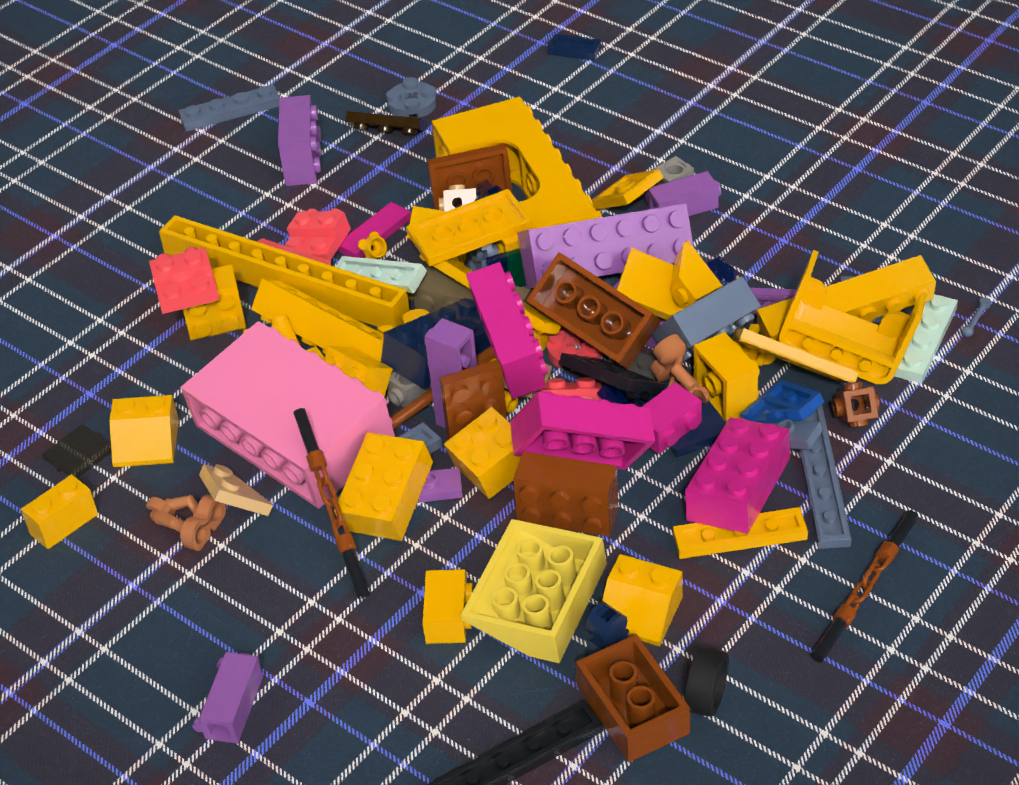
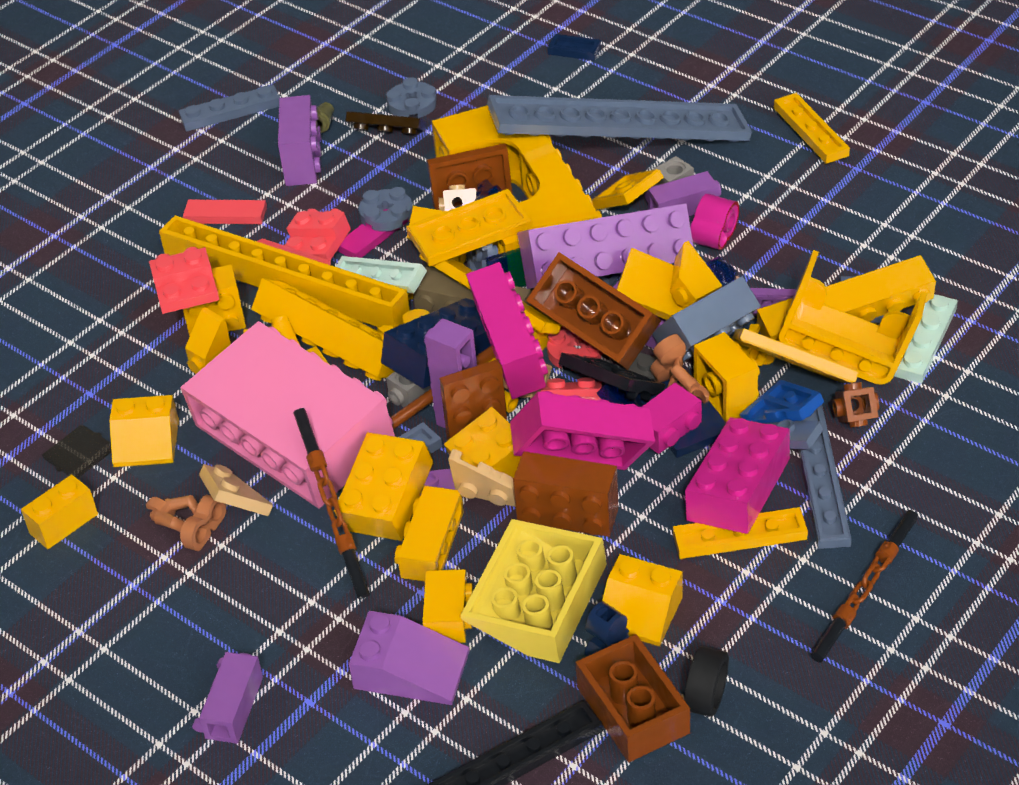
yellow brick [324,346,393,396] -> none
yellow plate [358,231,387,259] -> none
sand blue hinge [962,297,991,337] -> none
none -> coral tile [183,200,267,224]
none -> yellow slope [185,307,231,374]
none -> olive cone [316,102,334,133]
none -> medium lavender slope [349,611,470,705]
none -> sand blue plate [358,187,413,231]
none -> yellow brick [394,486,464,582]
none -> tan wing [448,449,516,507]
none -> sand blue plate [487,95,752,142]
none -> dark pink piece [690,194,739,250]
none -> yellow plate [774,93,850,164]

